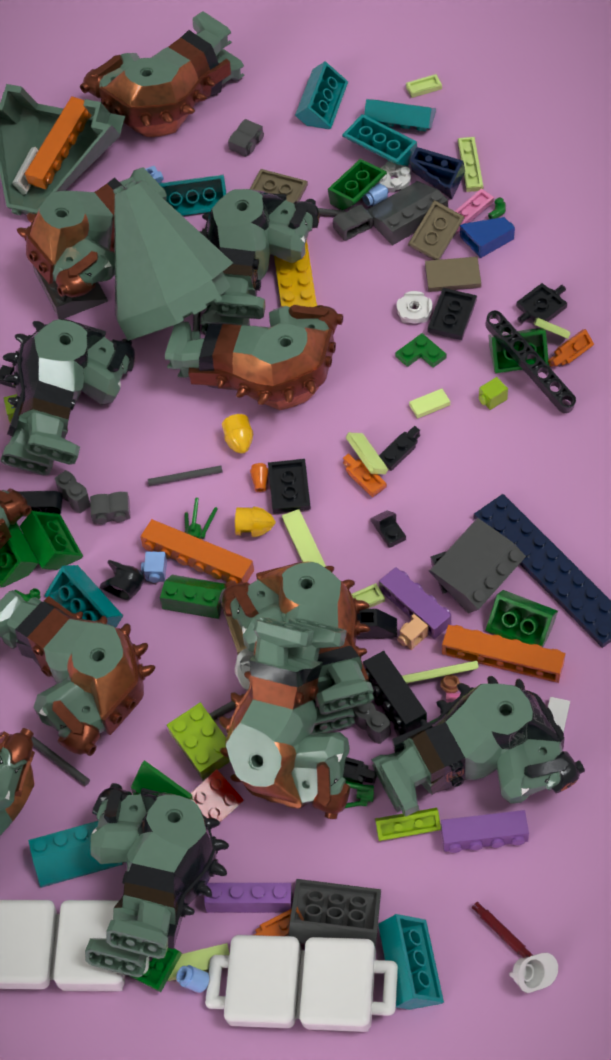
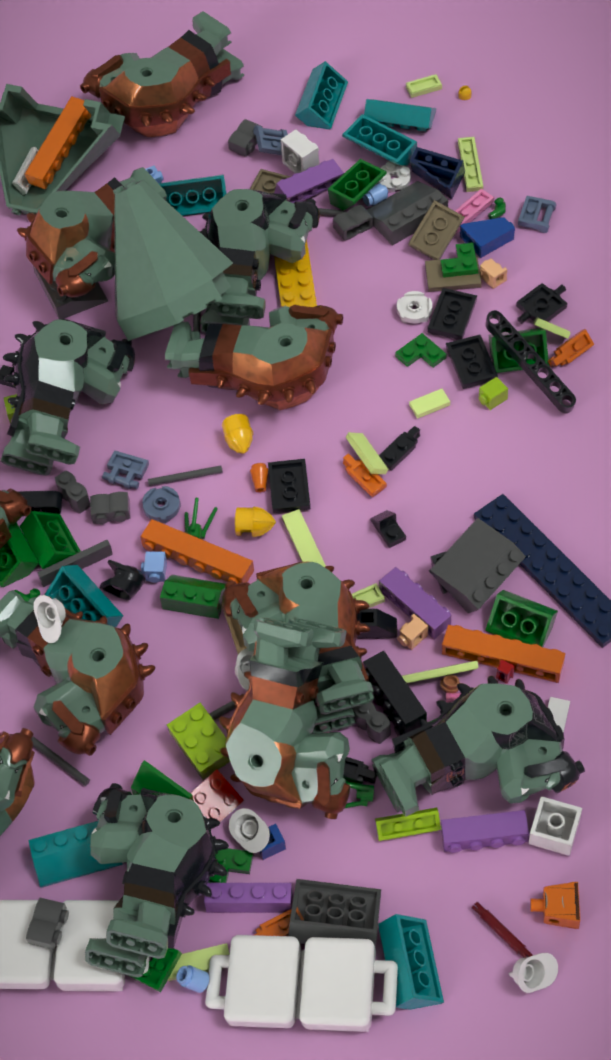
none -> dark grey brick [26,898,69,949]
none -> white piece [34,595,66,643]
none -> dark grey tile [37,540,113,587]
none -> sand blue plate [102,450,149,489]
none -> sand blue plate [143,486,181,523]
none -> green plate [208,848,254,883]
none -> white piece [229,808,270,853]
none -> sand blue plate [253,125,288,155]
none -> blue panel [260,824,286,860]
none -> medium lavender brick [274,159,344,203]
none -> white brick [281,130,320,173]
none -> green plate [441,243,478,278]
none -> black plate [446,334,498,389]
none -> yellow hinge [458,85,472,100]
none -> light nougat brick [480,259,507,289]
none -> red piece [496,660,514,684]
none -> sand blue plate [518,196,557,233]
none -> white brick [529,796,582,856]
none -> orange torso [530,882,580,929]

